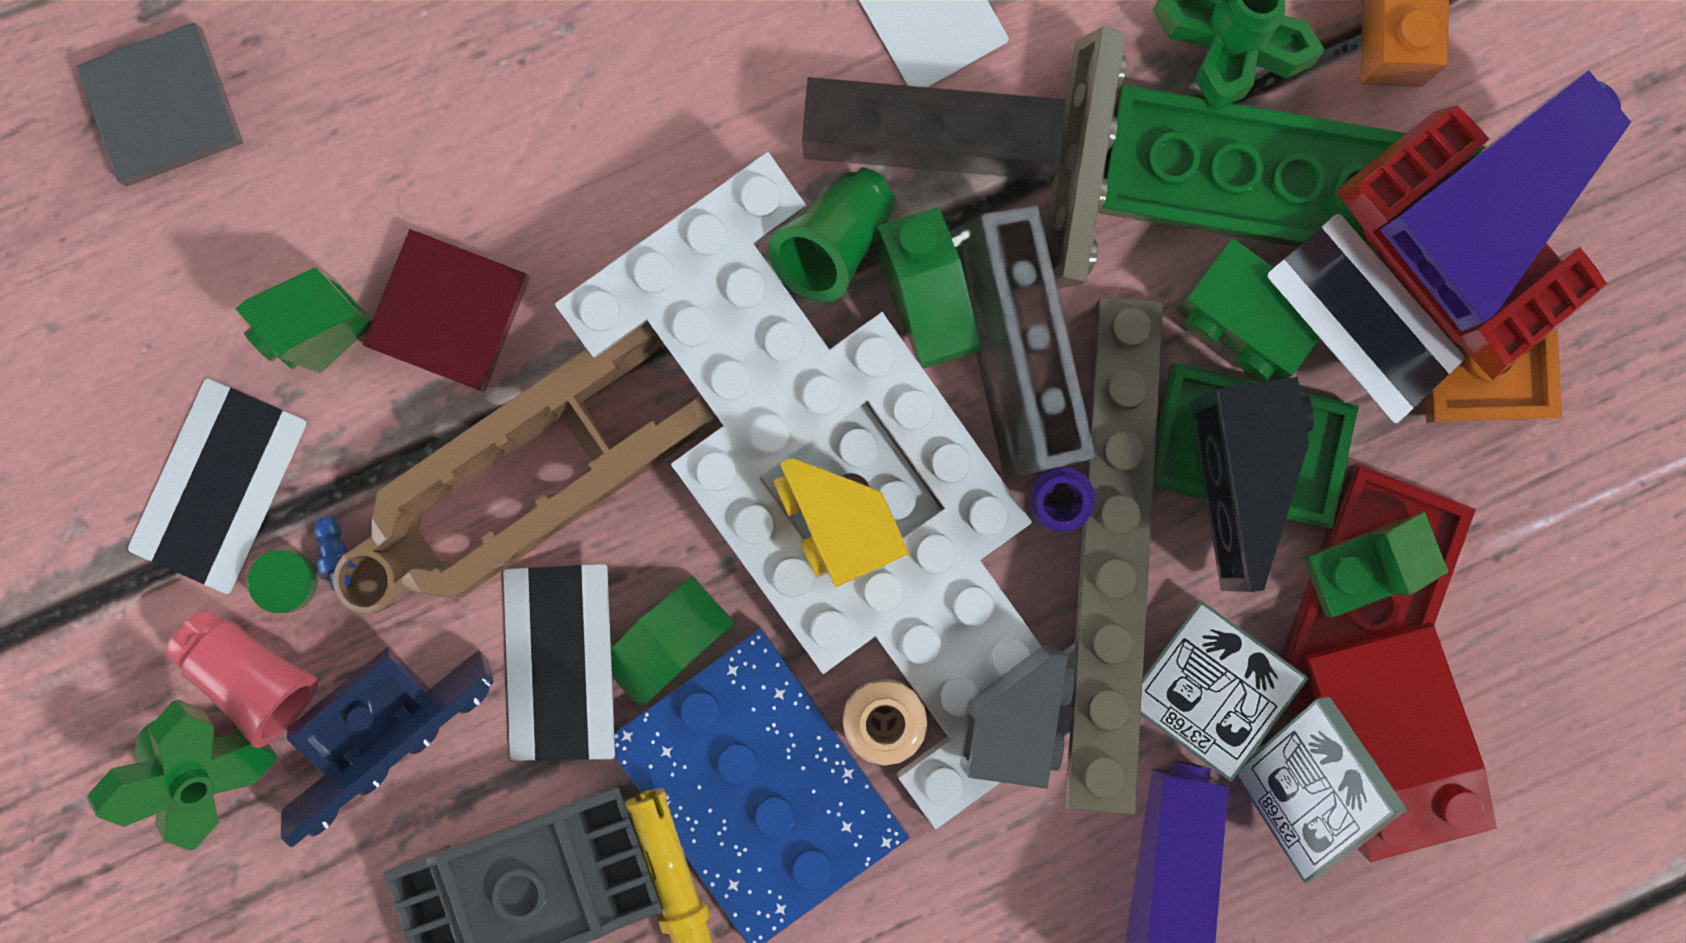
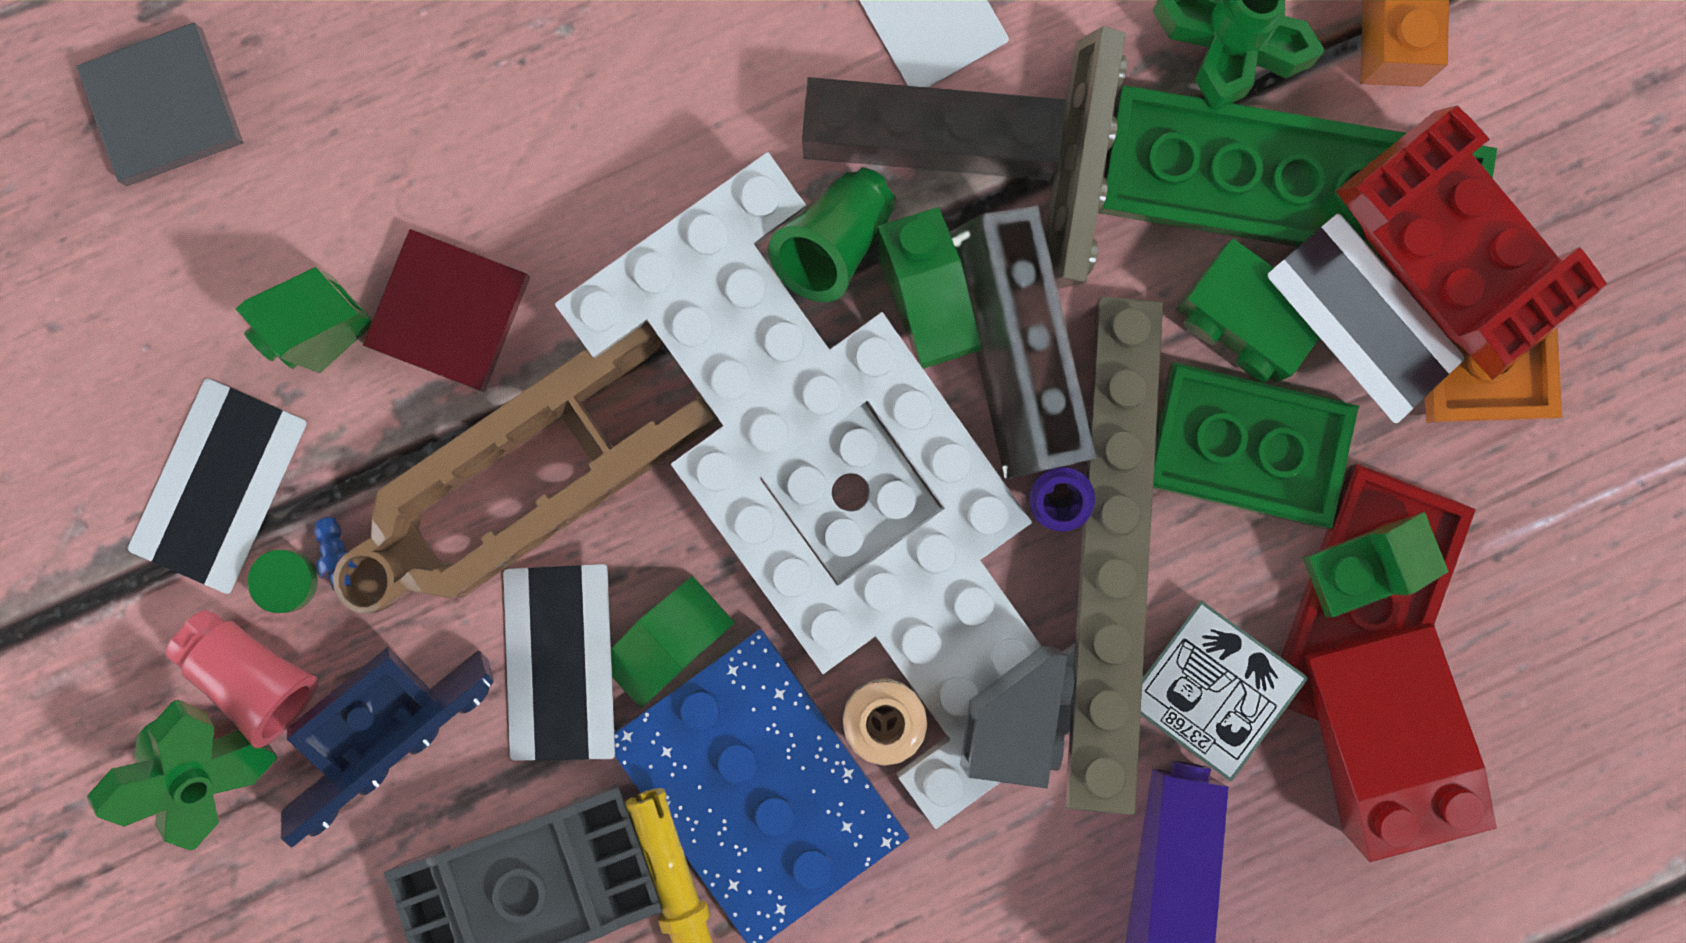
yellow slope [773,457,910,588] -> none
black slope [1189,377,1314,592] -> none
tile [1236,697,1407,884] -> none
dark purple slope [1380,70,1631,331] -> none

